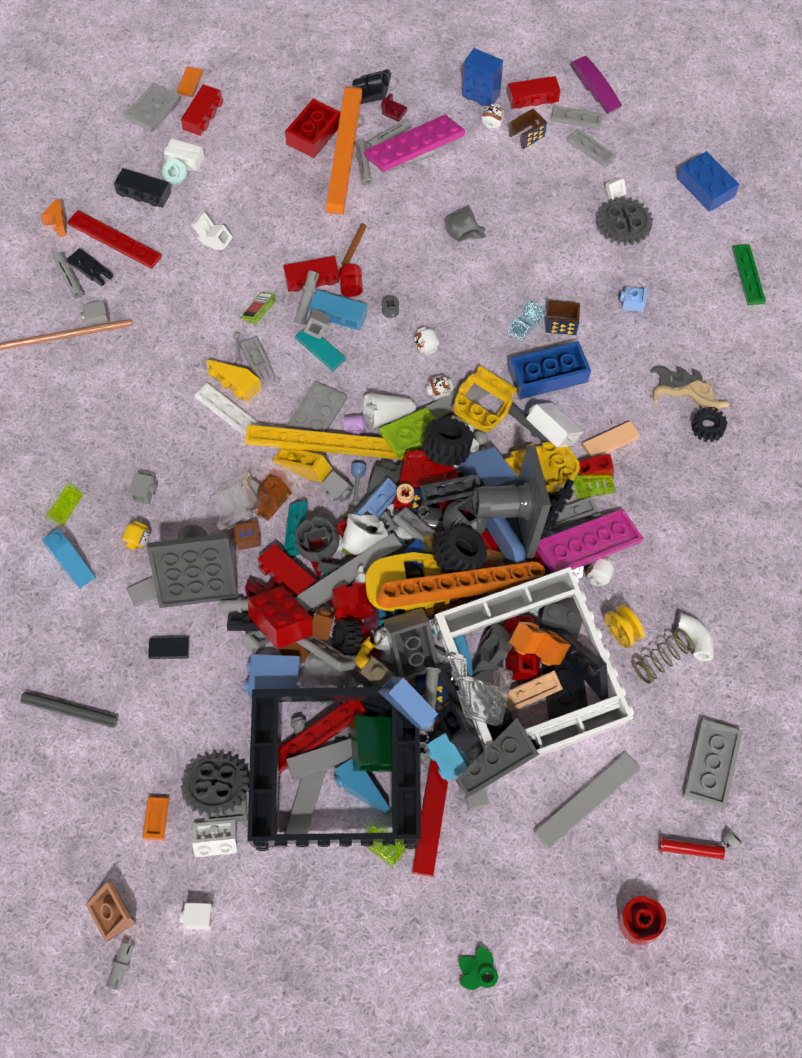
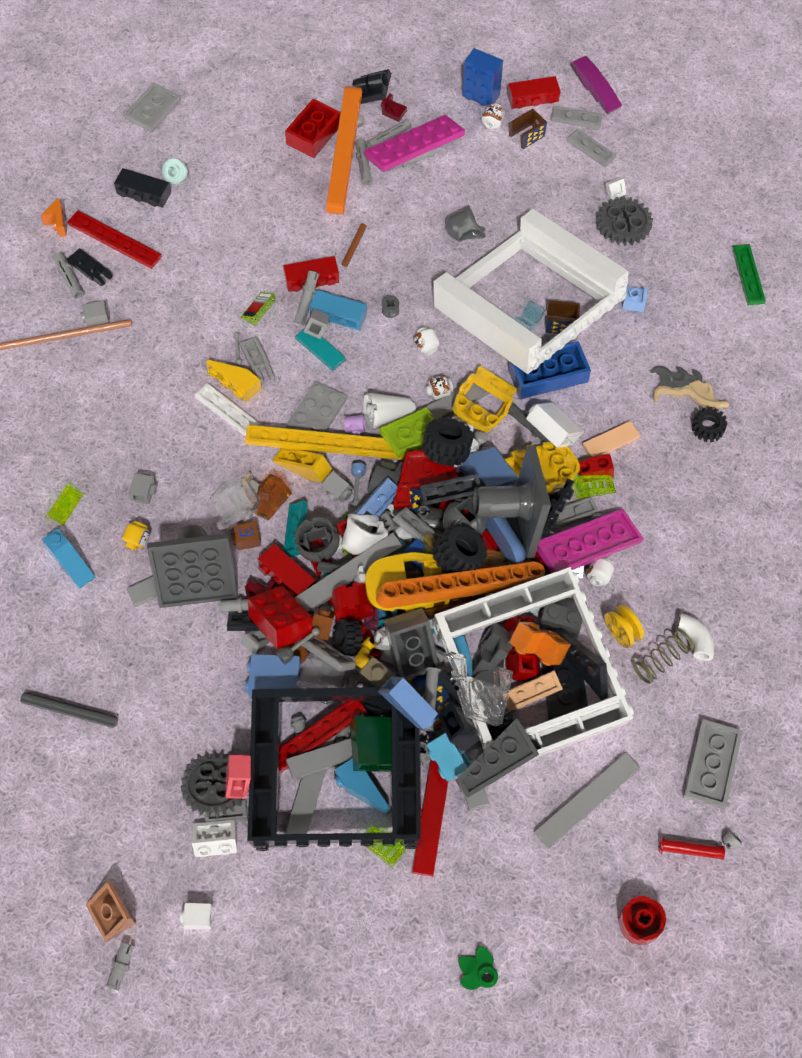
orange tile [143,796,169,840] -> none
black tile [148,637,190,659] -> none
white brick [164,138,205,171] -> none
orange tile [177,66,203,97] -> none
red brick [181,84,223,136] -> none
white brick [191,212,233,250] -> none
red wheel [339,264,363,297] -> none
light nougat bush [397,484,414,503] -> none
blue brick [677,151,739,212] -> none
none -> coral brick [225,754,251,799]
none -> hinge [276,628,320,665]
none -> white door [433,209,629,374]

